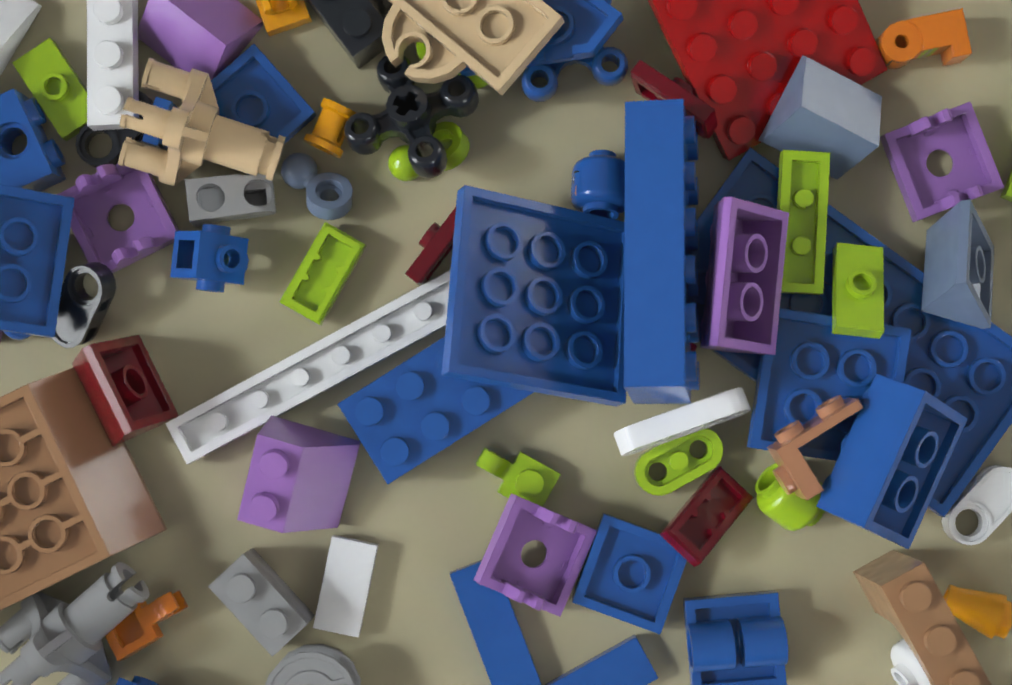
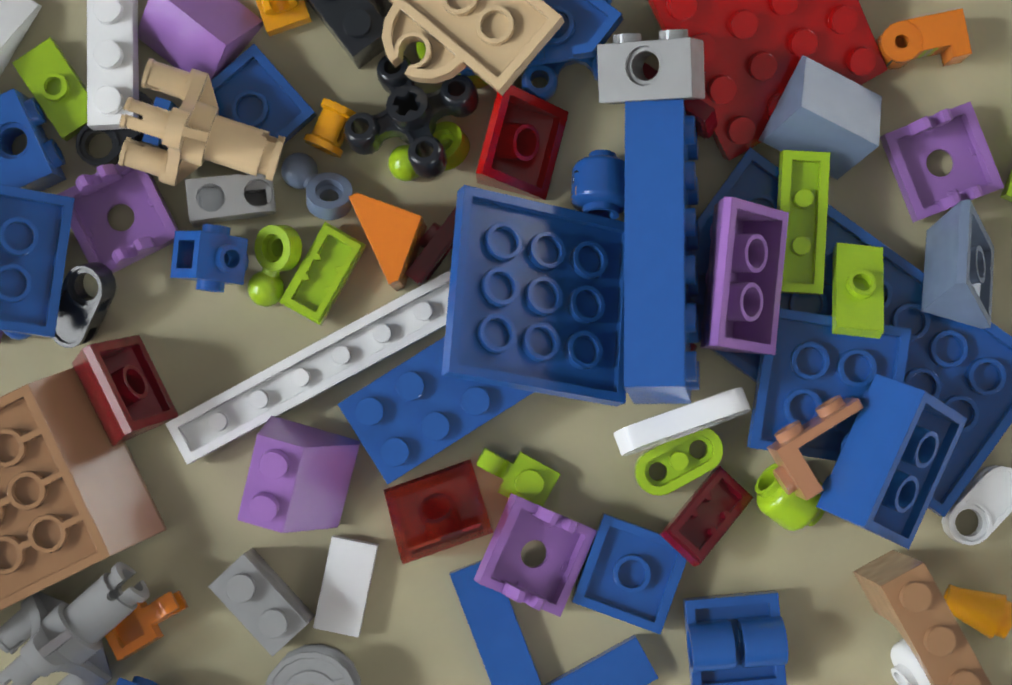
none -> lime plate [247,225,302,307]
none -> orange slope [348,193,427,291]
none -> clear red slope [384,459,494,564]
none -> red slope [476,85,569,200]
none -> light grey brick [597,29,705,104]

